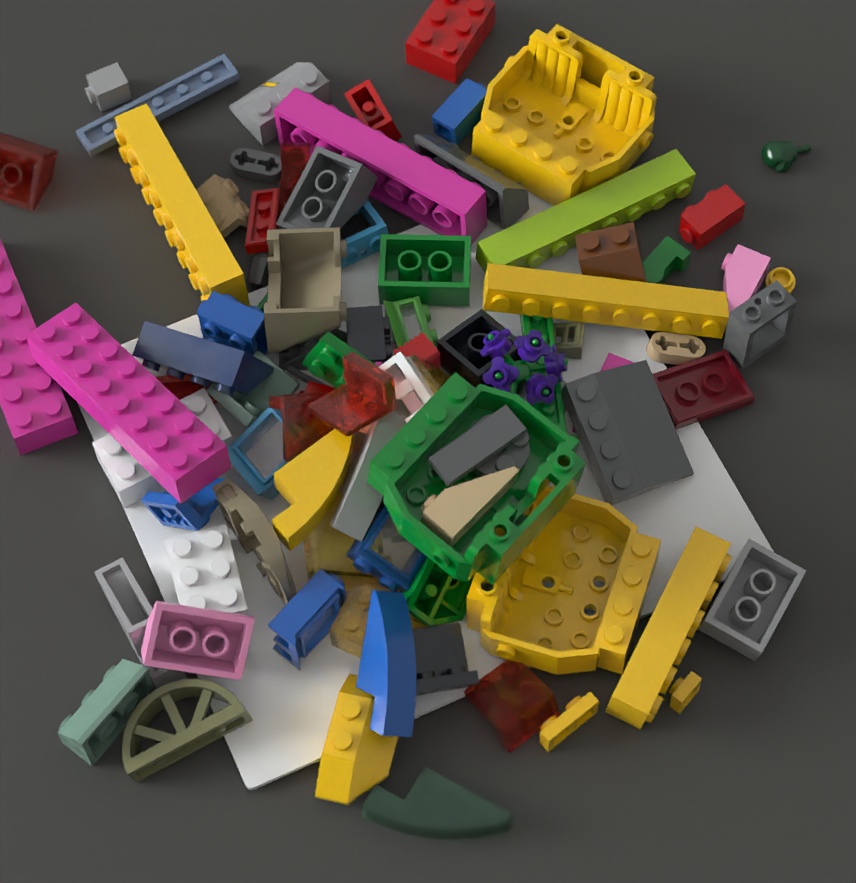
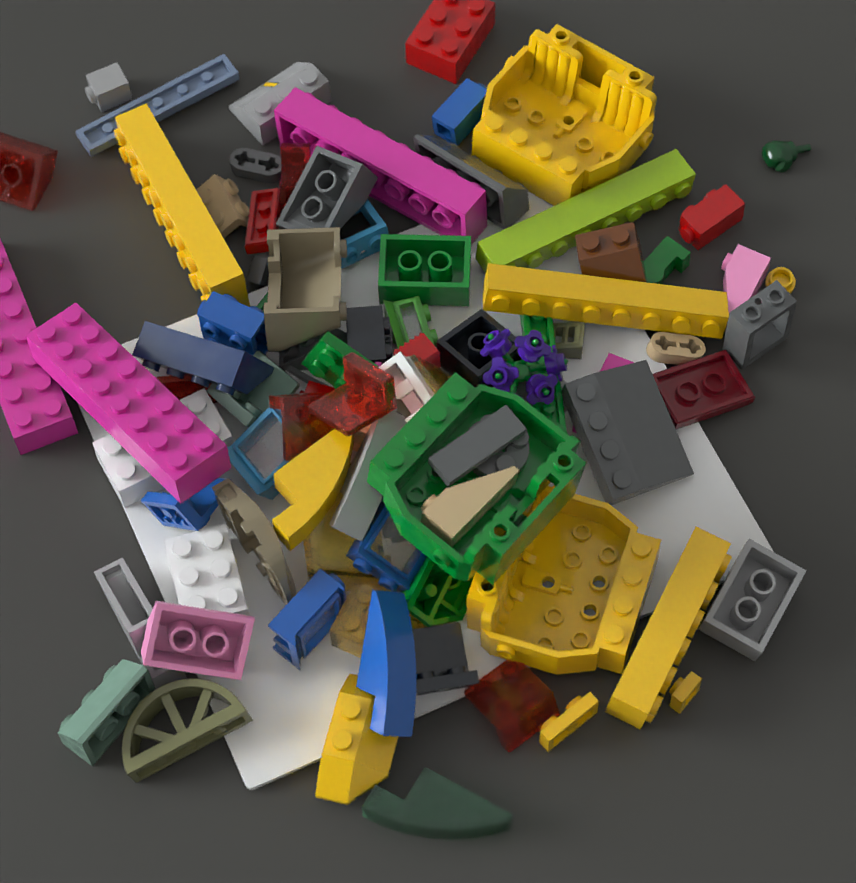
red brick [344,79,402,142] -> none

